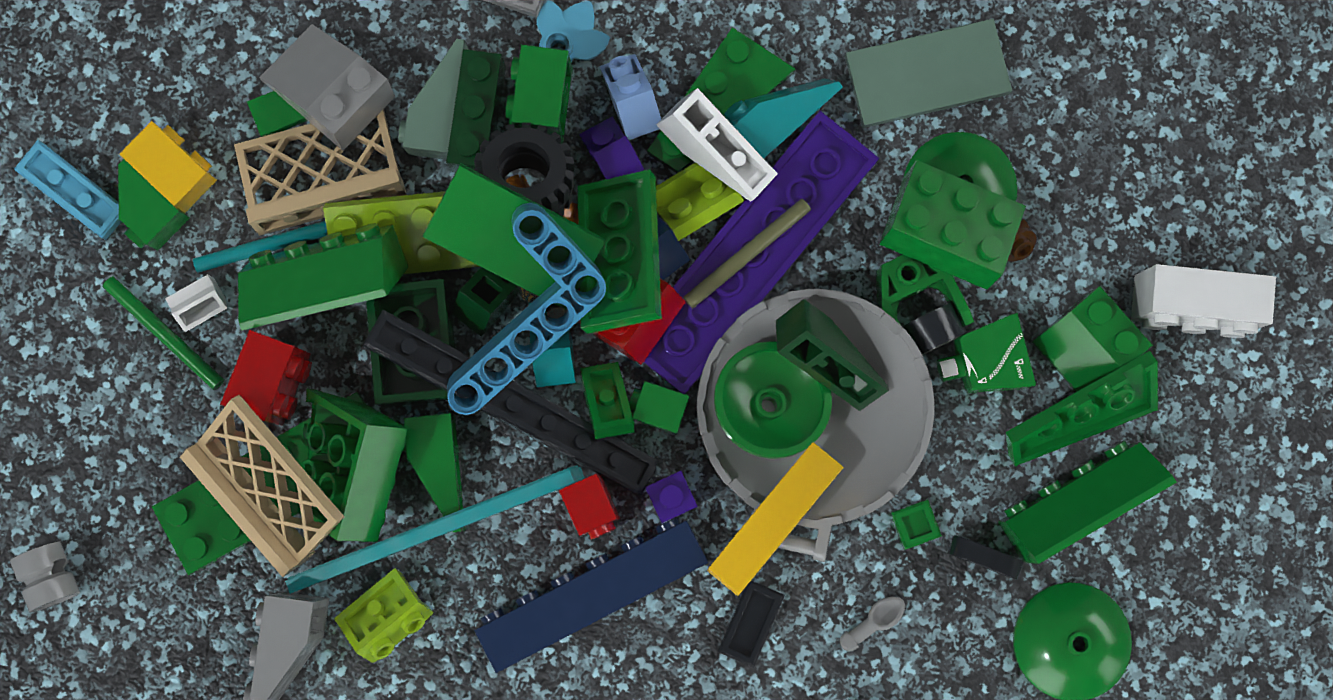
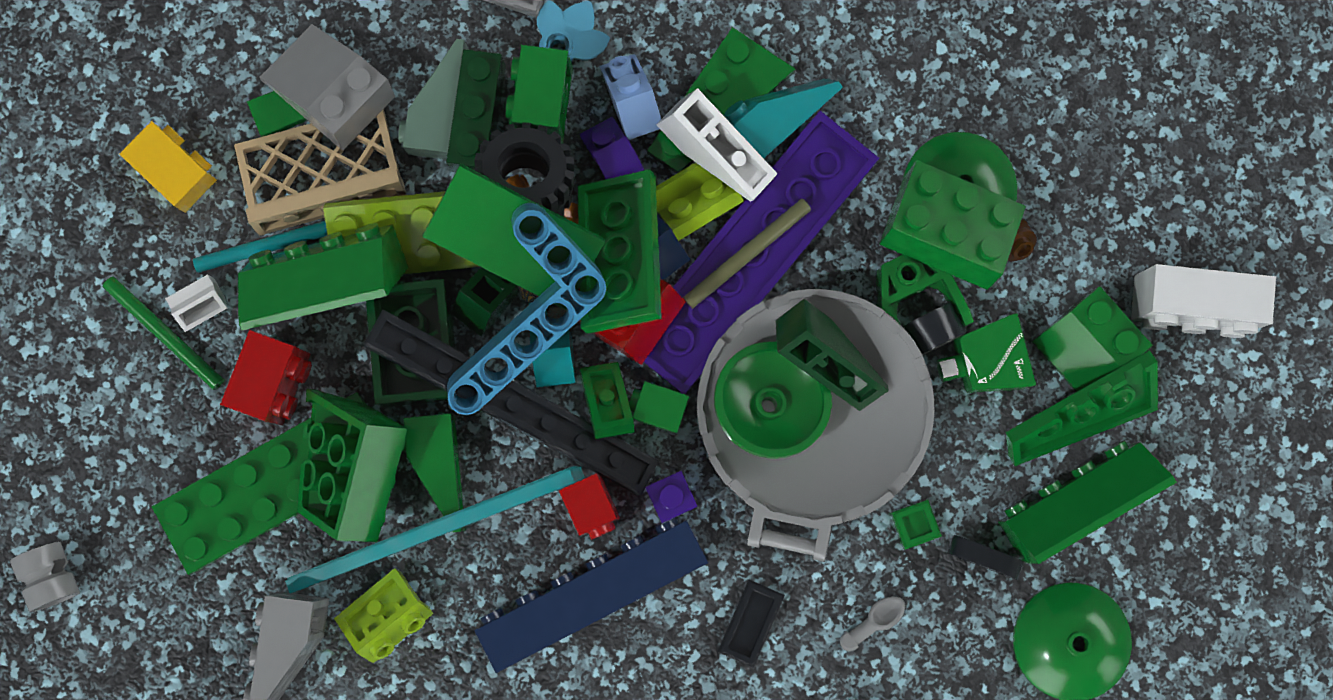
medium azure tile [14,140,122,240] -> none
green slope [118,159,190,251] -> none
tan fence [180,395,344,577] -> none
yellow slope [707,442,844,596] -> none
sand green tile [845,19,1012,128] -> none

